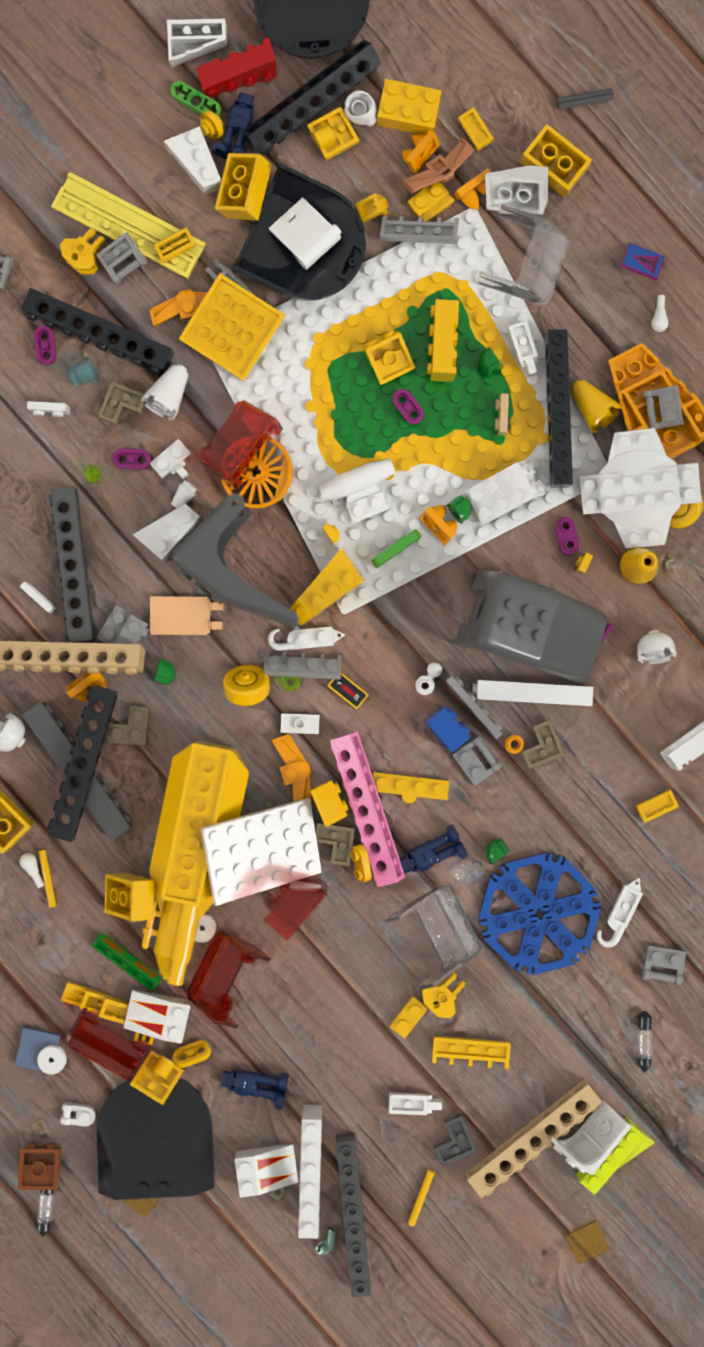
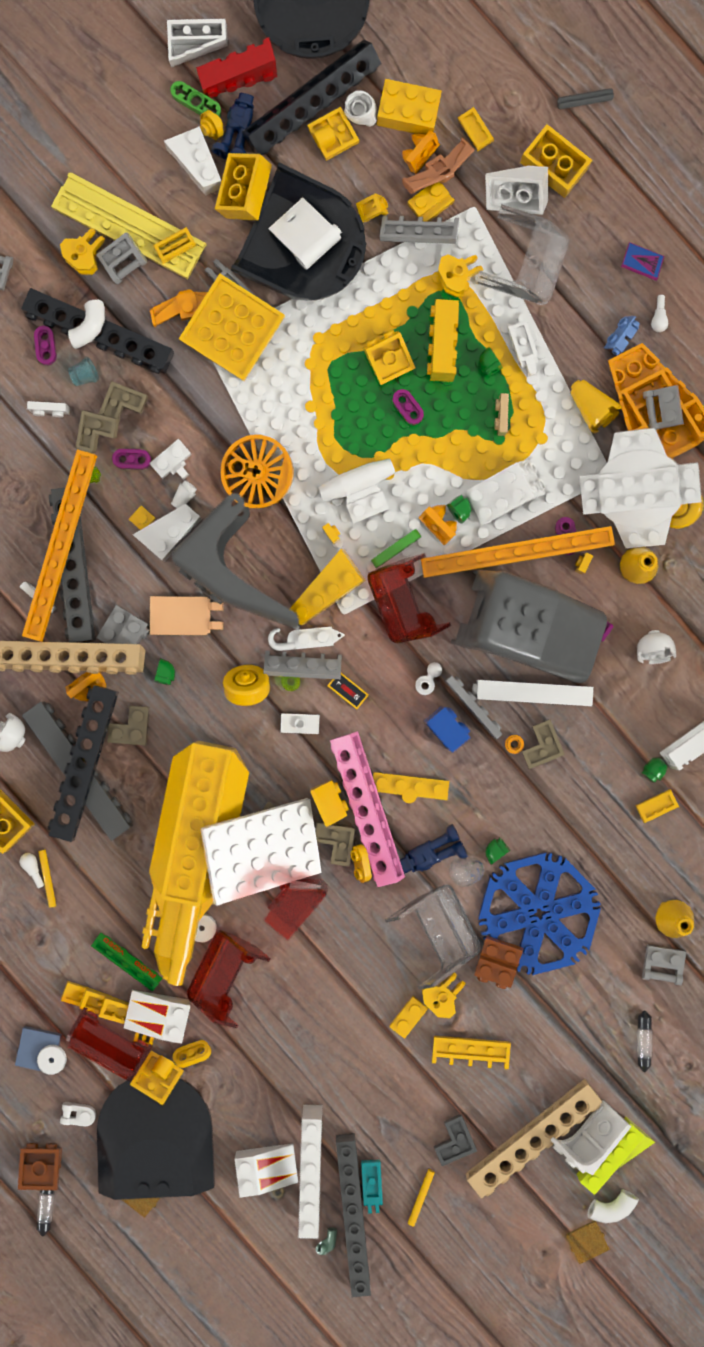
yellow brick [104,873,155,921] -> none
white cone [141,364,189,420] -> none
clear red windscreen [198,400,283,490] -> none
dark blue piece [220,1070,289,1110] -> none
light orange plate [271,734,312,807] -> none
white hinge [389,1092,442,1115] -> none
light grey plate [452,735,502,786] -> none
light orange tile [453,168,491,210] -> none
black brick [544,329,573,488] -> none
white plate [597,878,643,948] -> none
none -> light orange plate [22,450,97,642]
none -> white cylinder [68,300,105,349]
none -> dark tan plate [75,410,120,453]
none -> yellow plate [129,505,156,530]
none -> teal hinge [361,1159,383,1214]
none -> clear red windscreen [367,553,451,643]
none -> light orange plate [421,526,615,578]
none -> yellow hinge [437,254,483,298]
none -> dark orange plate [474,935,523,989]
none -> white cylinder [587,1189,639,1223]
none -> medium blue hinge [604,316,640,356]
none -> green piece [642,757,667,783]
none -> yellow cone [655,900,694,938]

